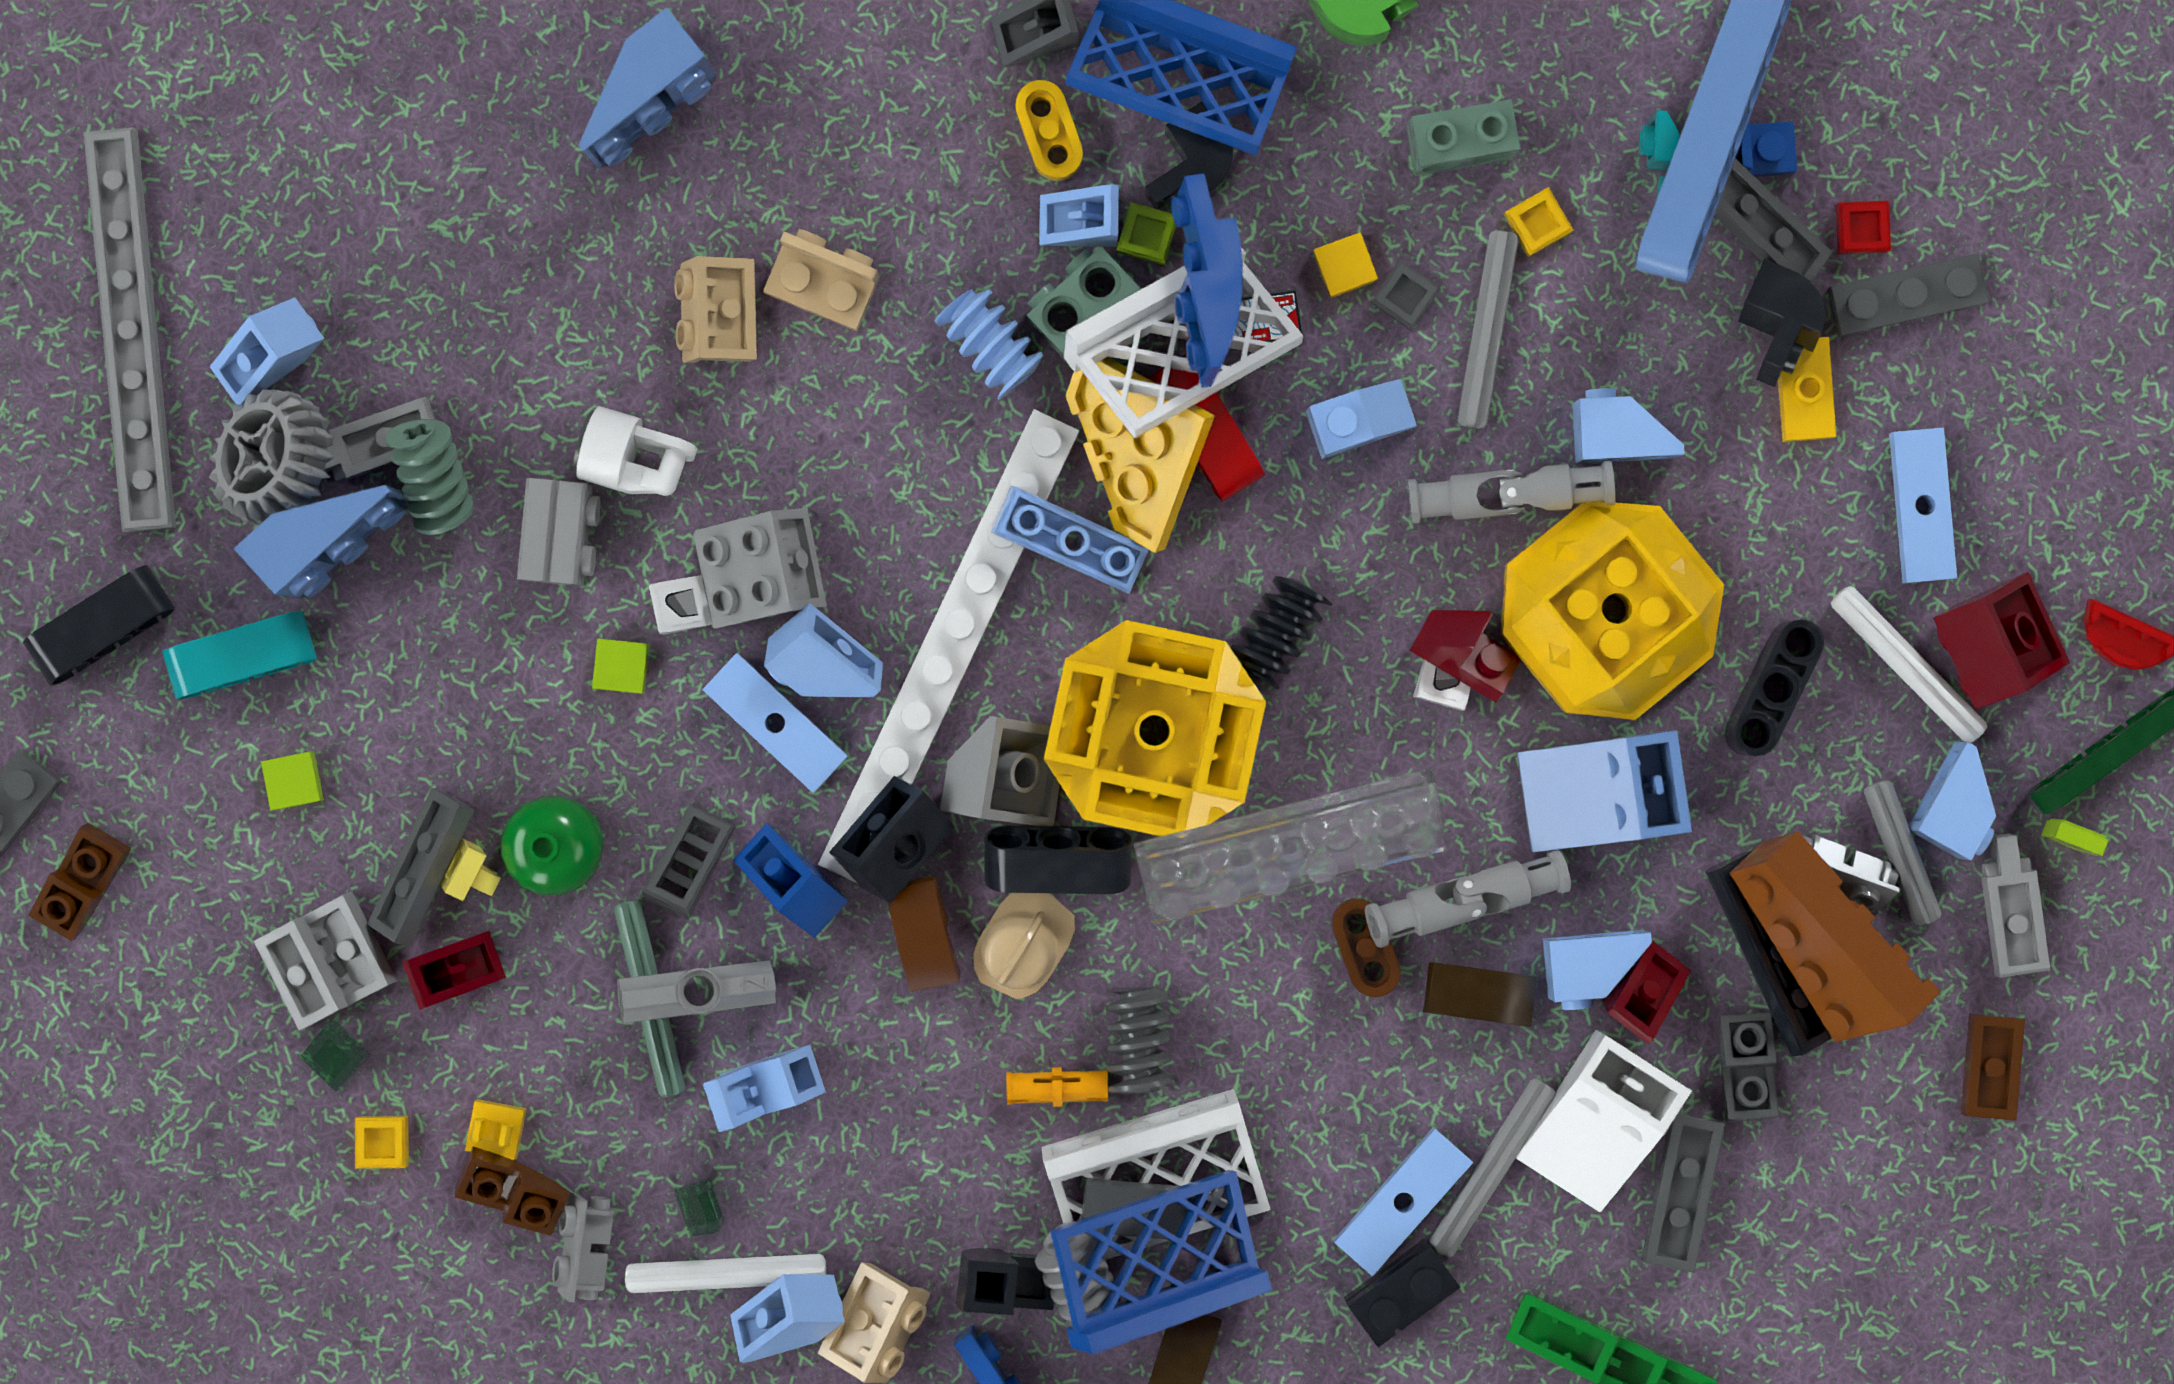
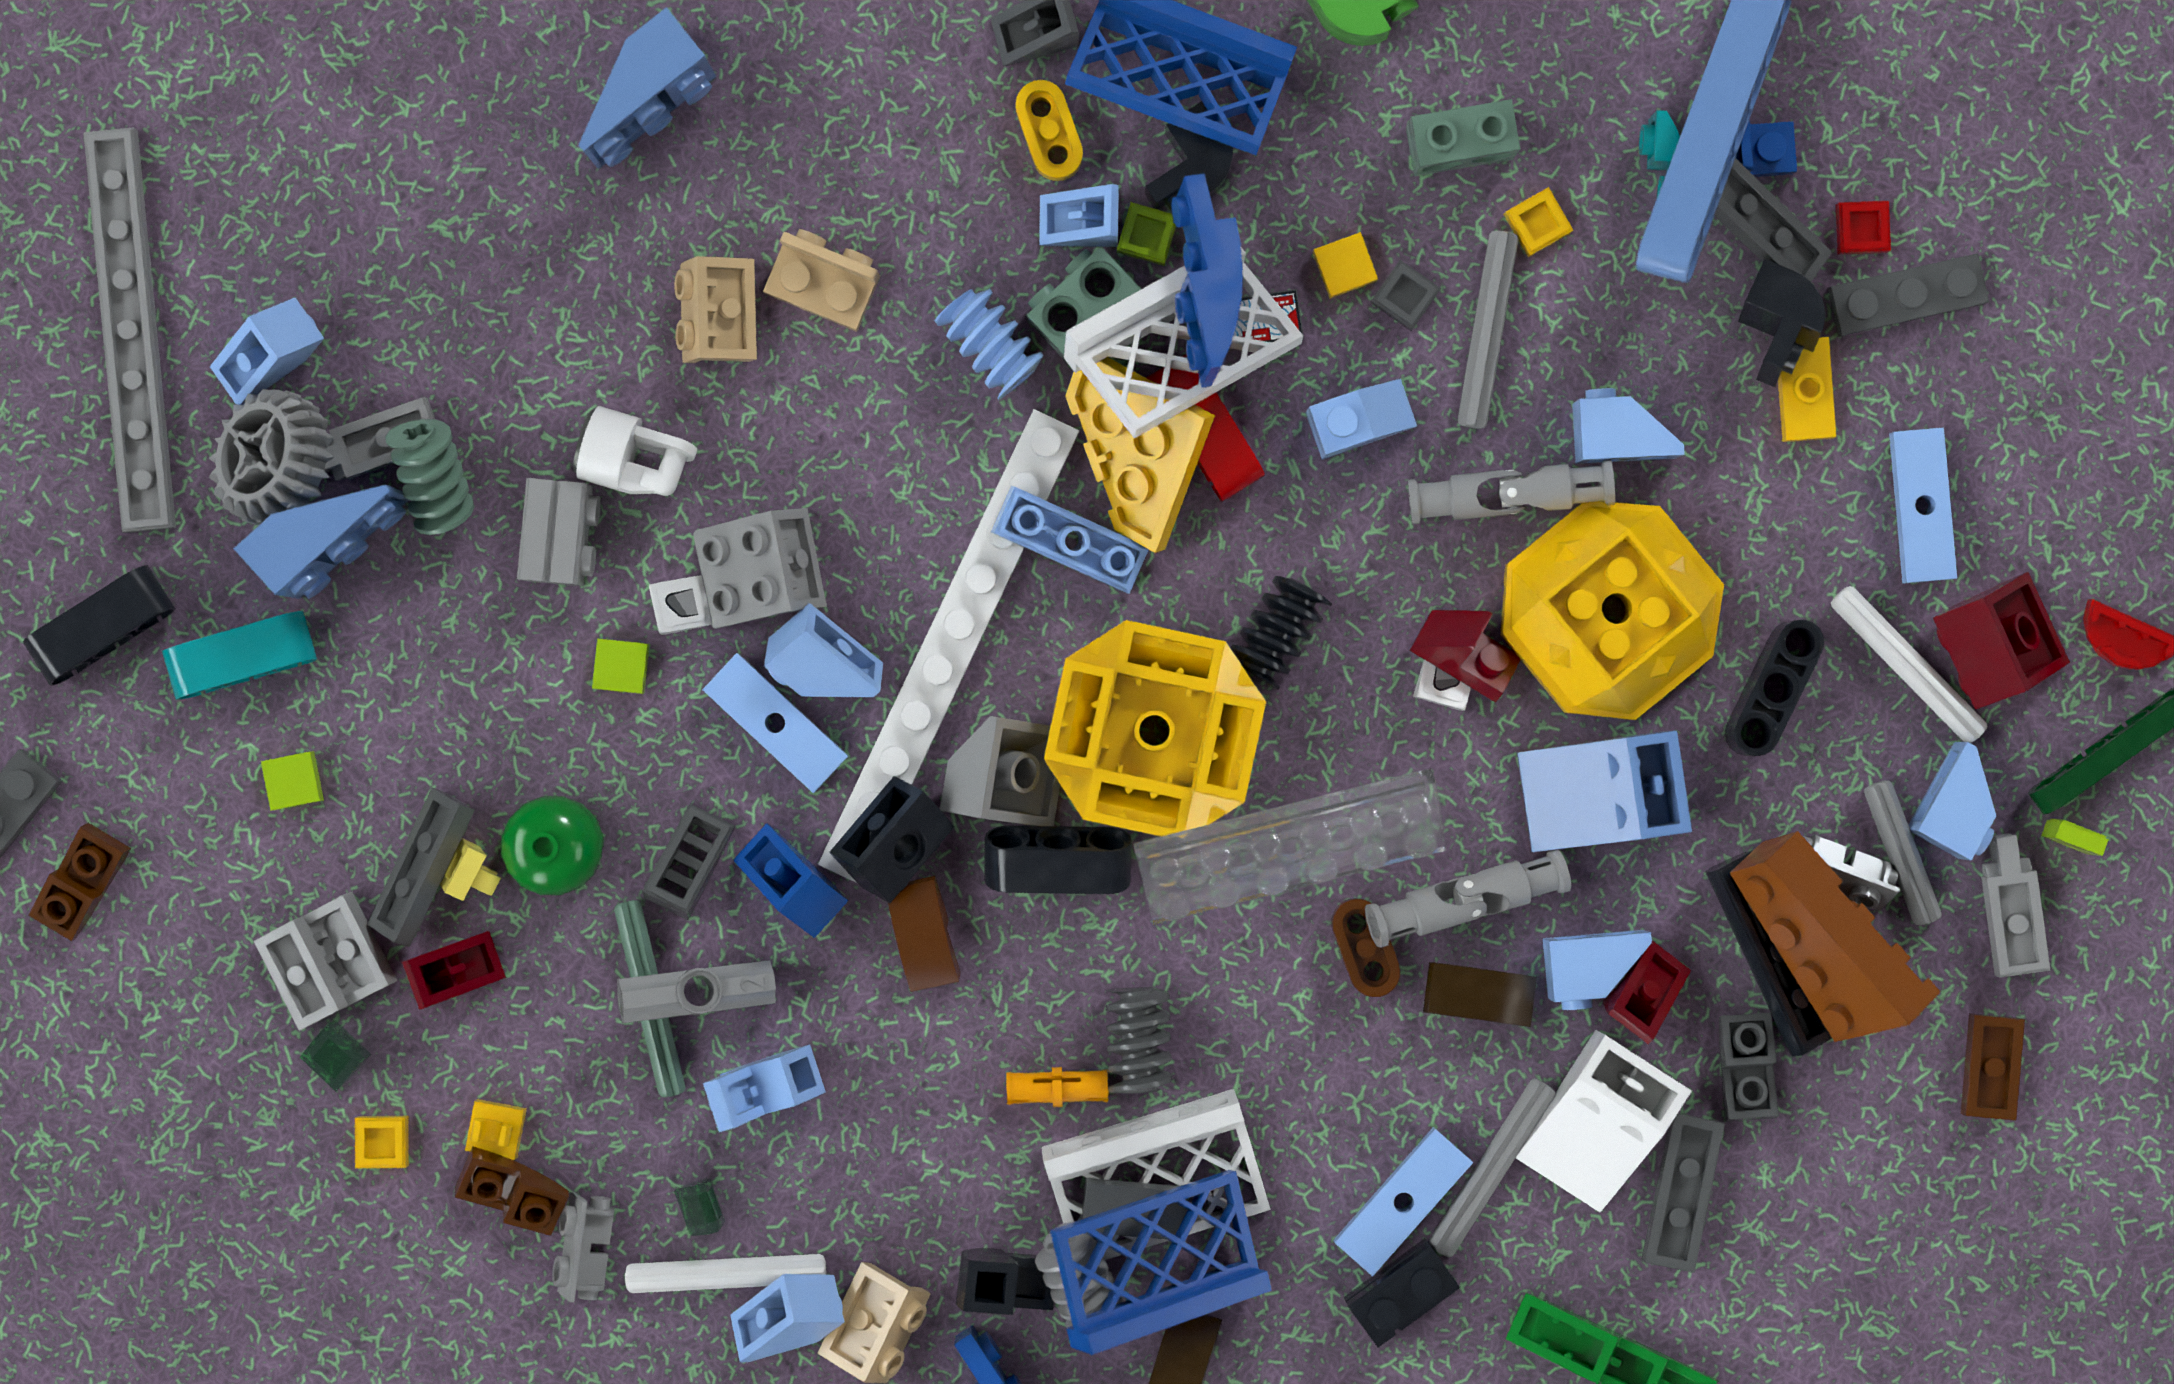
tan piece [973,893,1075,999] -> none

